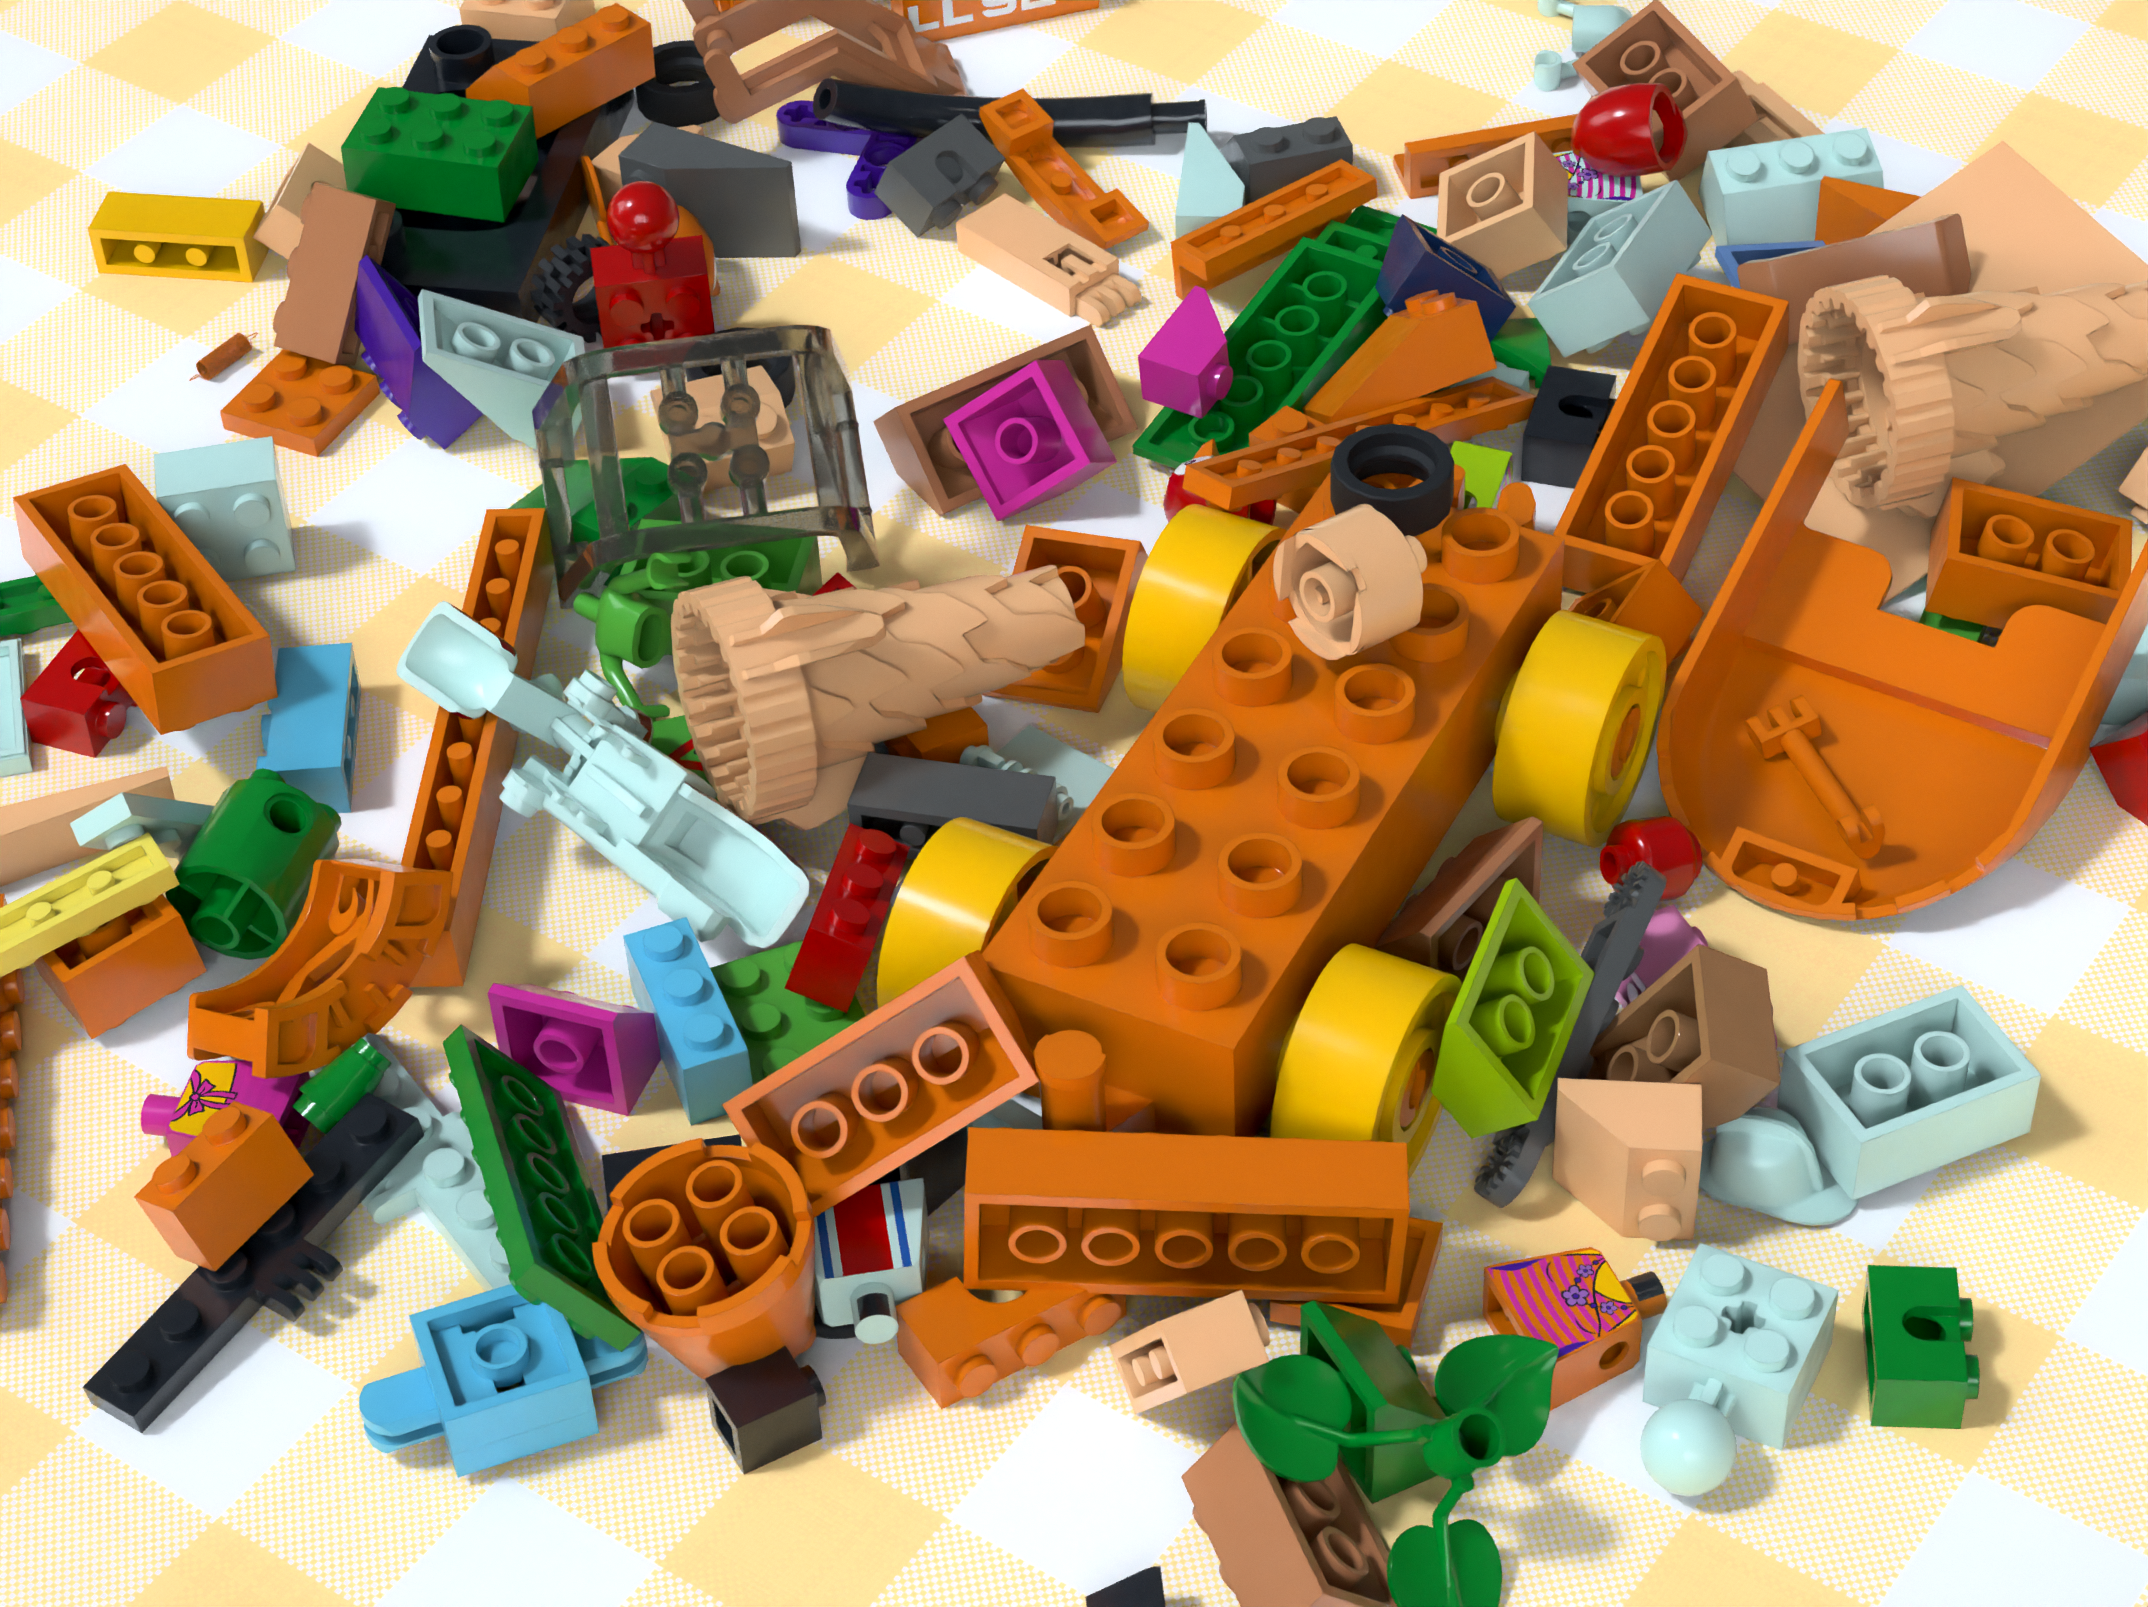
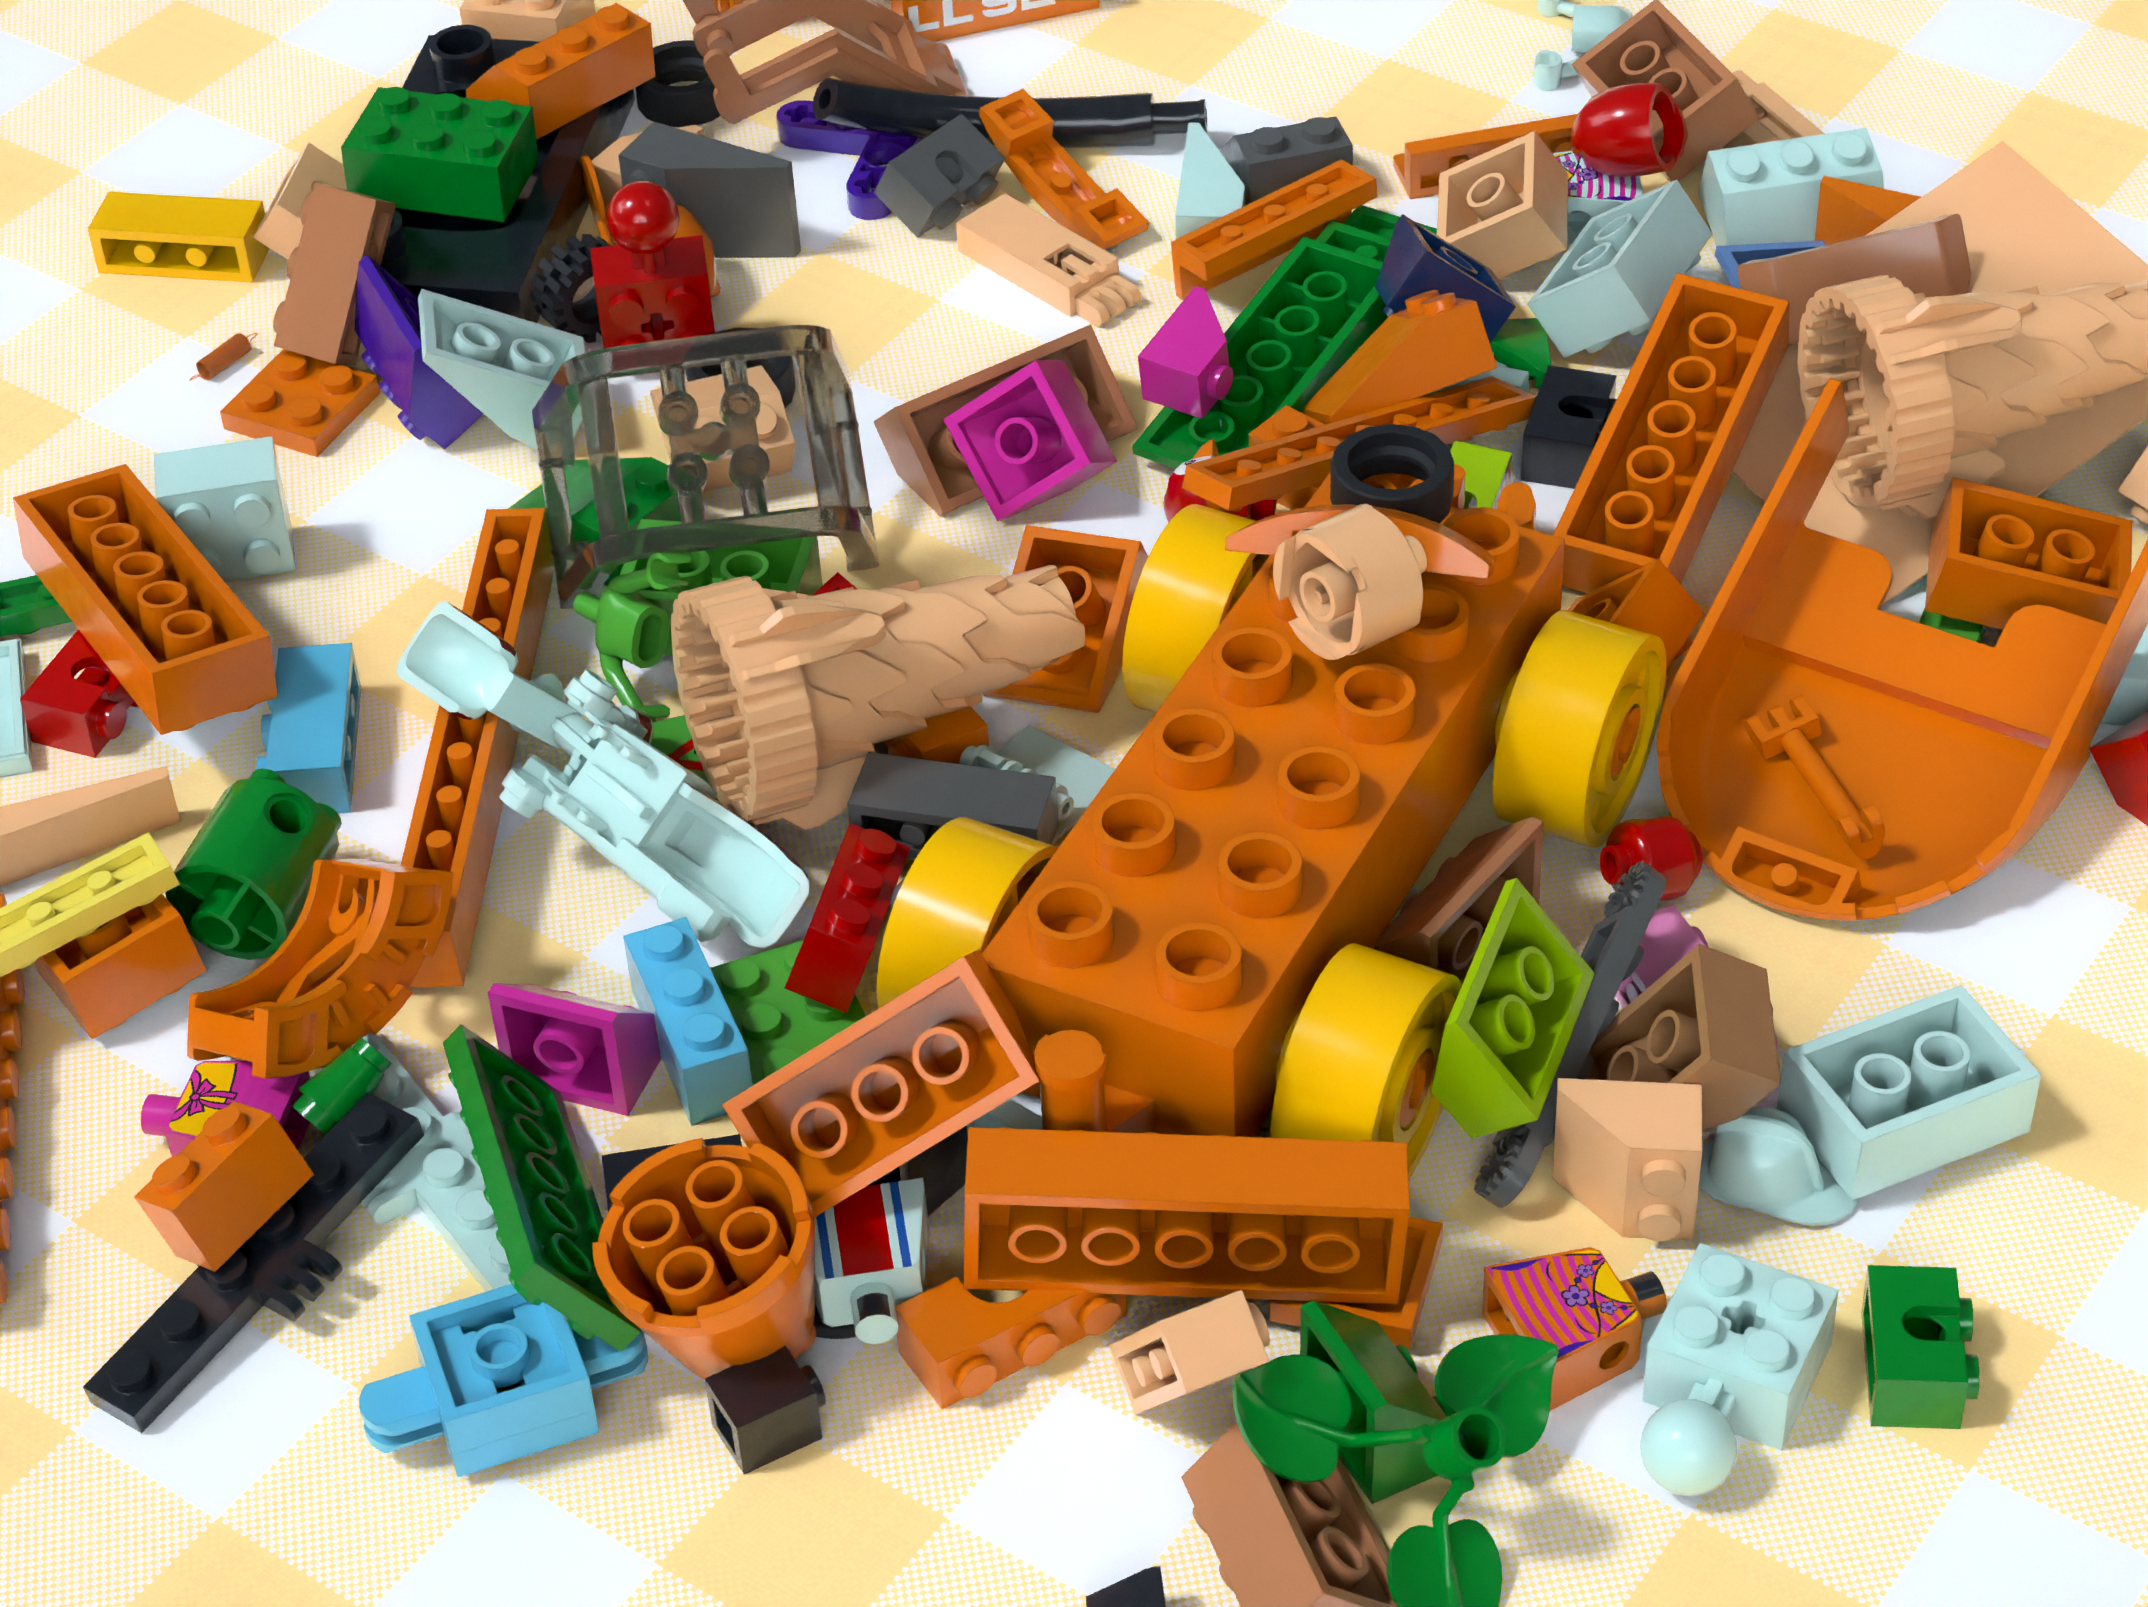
light aqua plate [70,792,214,862] -> none
none -> orange slope [1225,504,1496,579]

